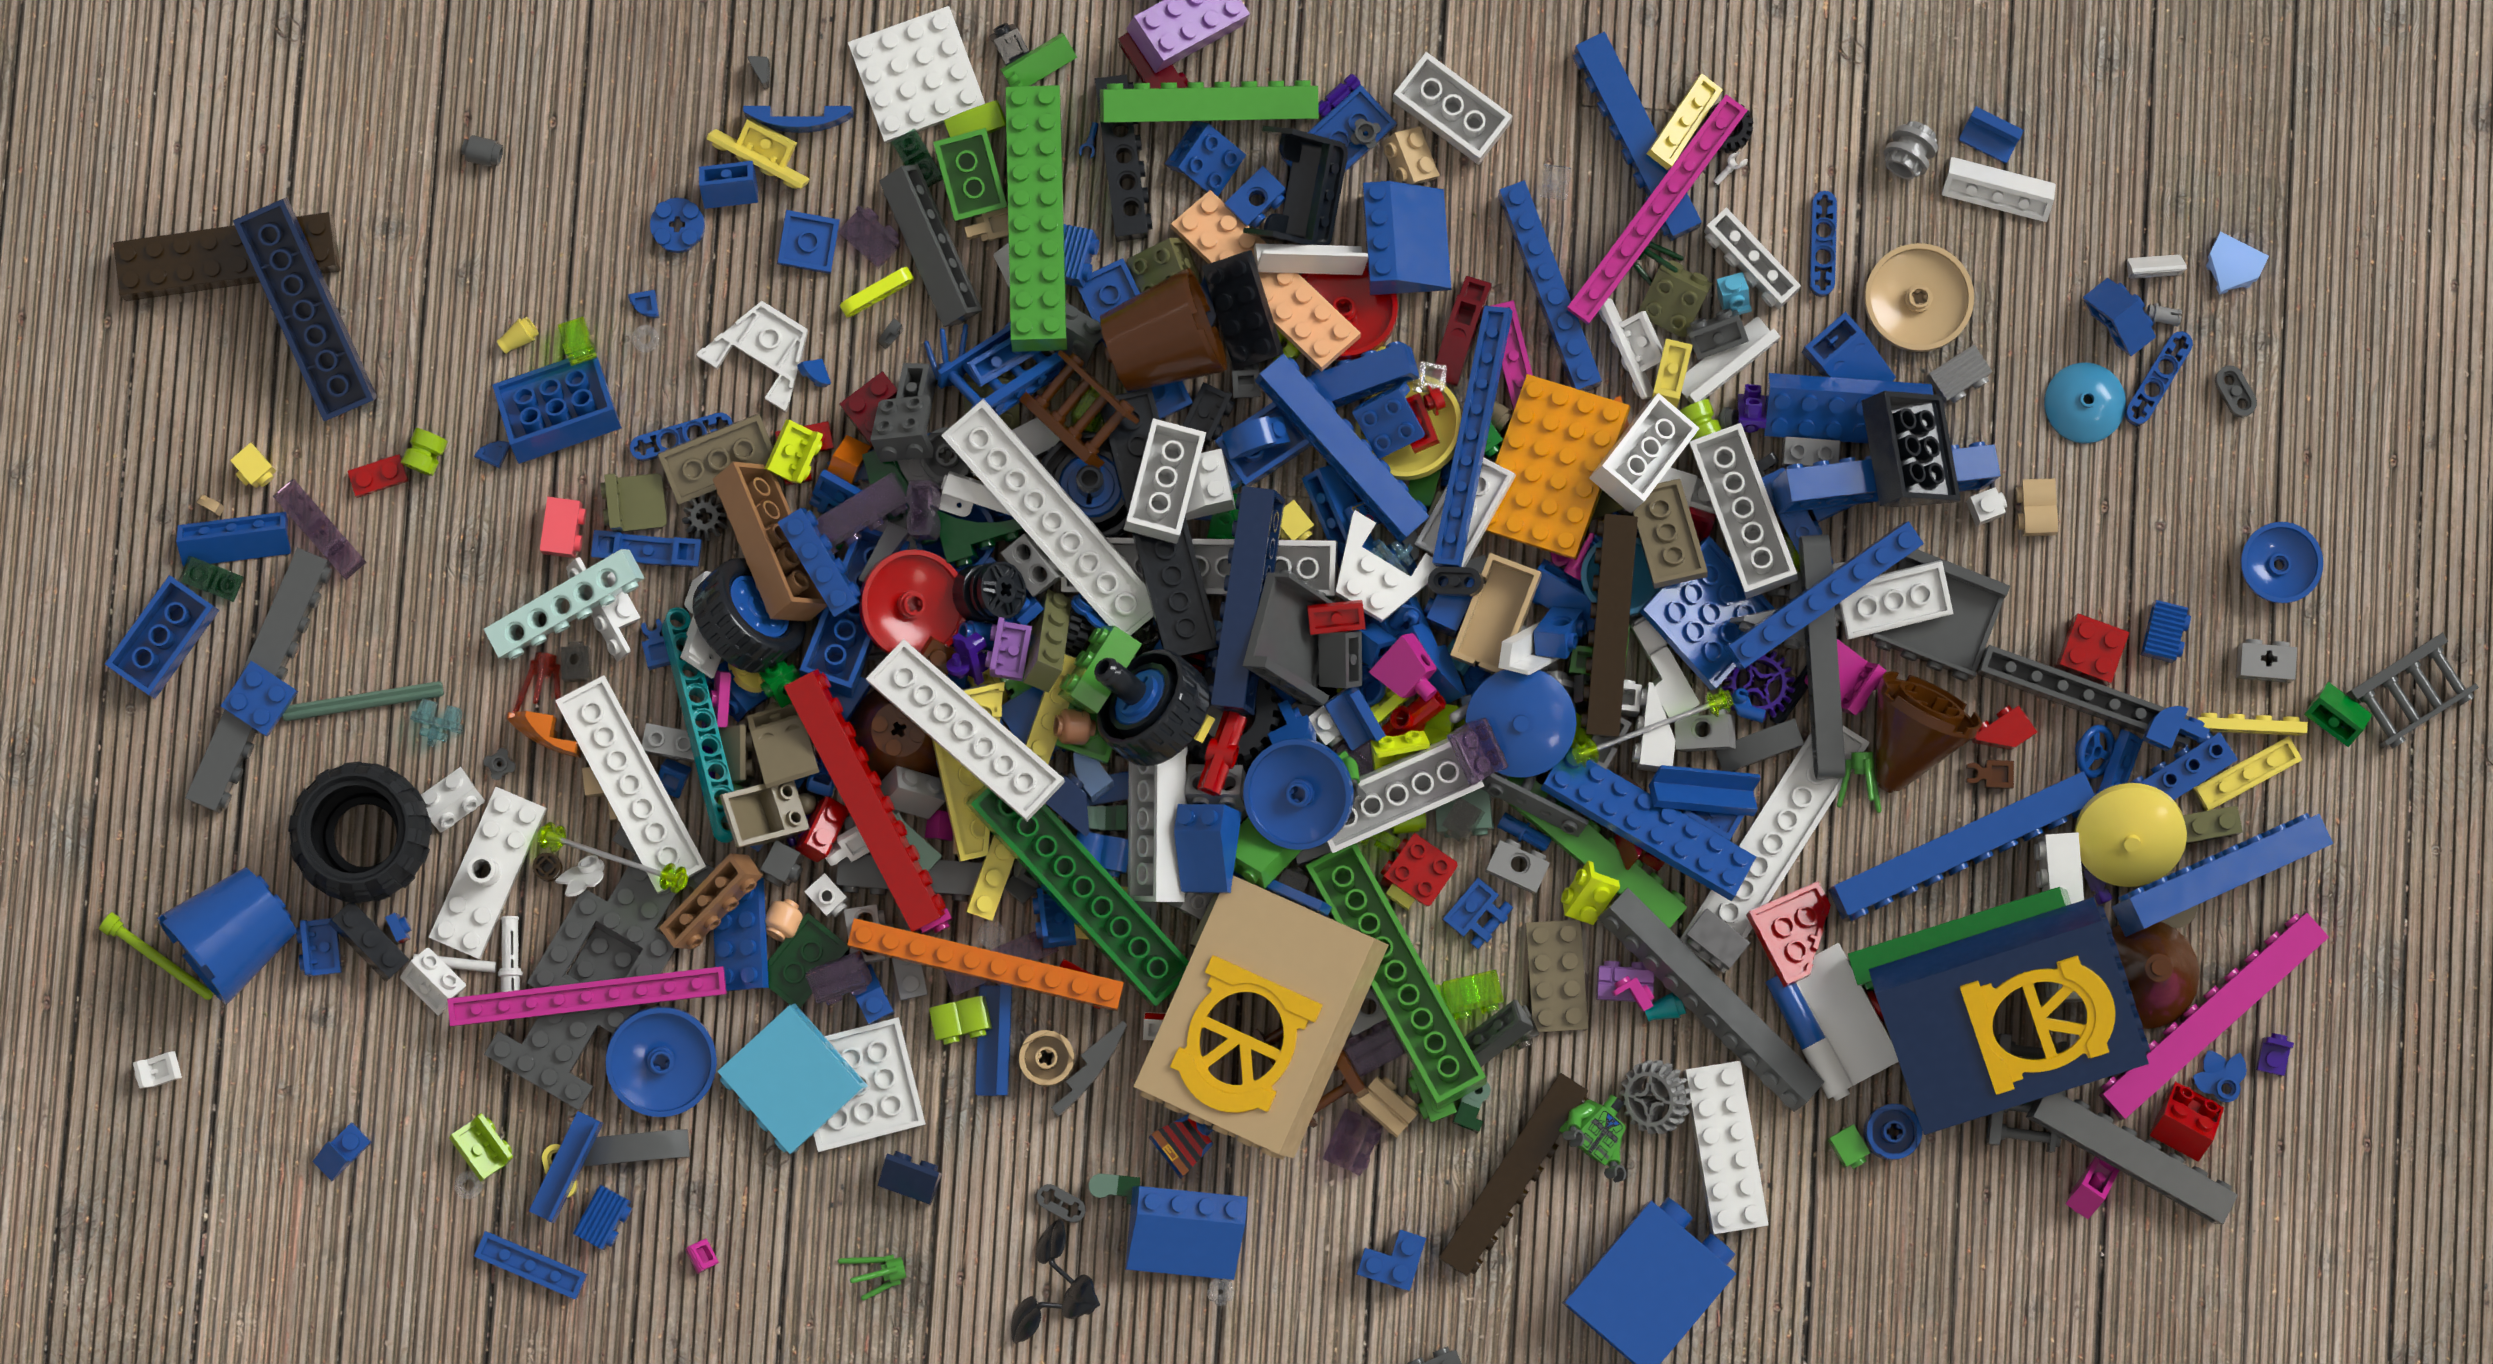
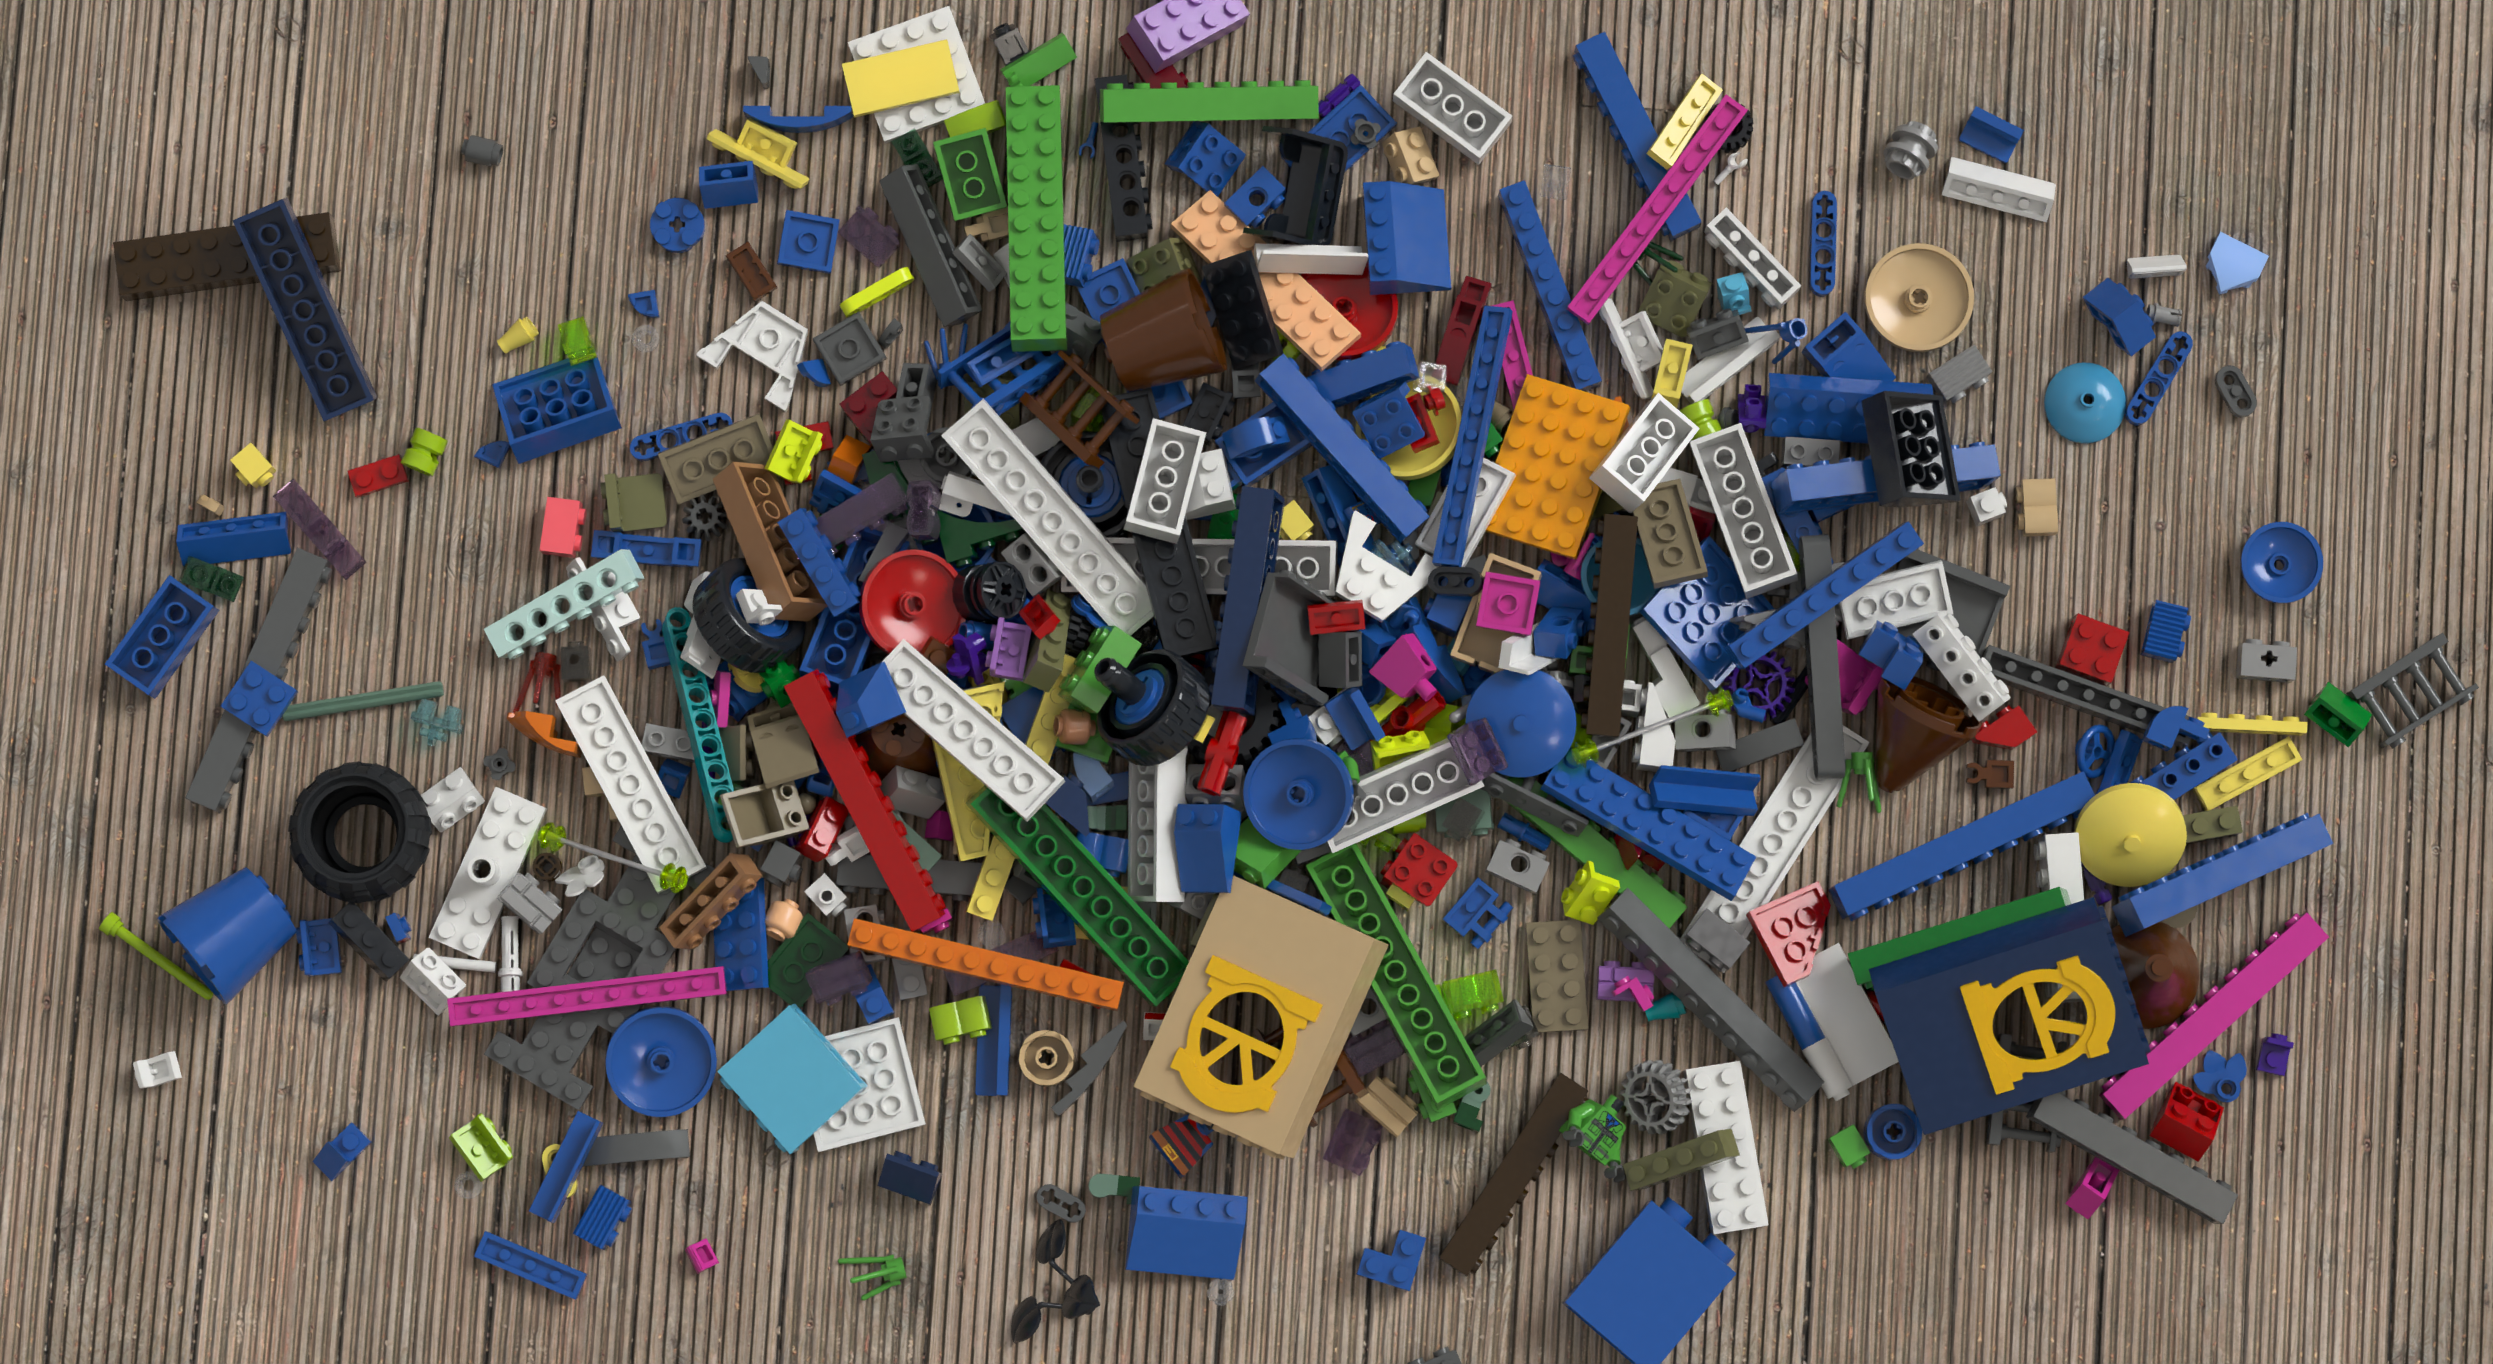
none -> light grey brick [497,873,562,934]
none -> reddish brown plate [725,242,777,302]
none -> white bracket [735,589,783,625]
none -> dark grey plate [812,312,887,386]
none -> blue slope [836,661,906,738]
none -> light yellow tile [842,39,960,117]
none -> light grey plate [952,234,1007,292]
none -> red plate [1019,594,1061,640]
none -> dark pink plate [1476,572,1541,636]
none -> olive brick [1622,1129,1740,1191]
none -> blue plant [1745,318,1807,364]
none -> blue brick [1859,620,1924,690]
none -> white brick [1913,610,2011,722]

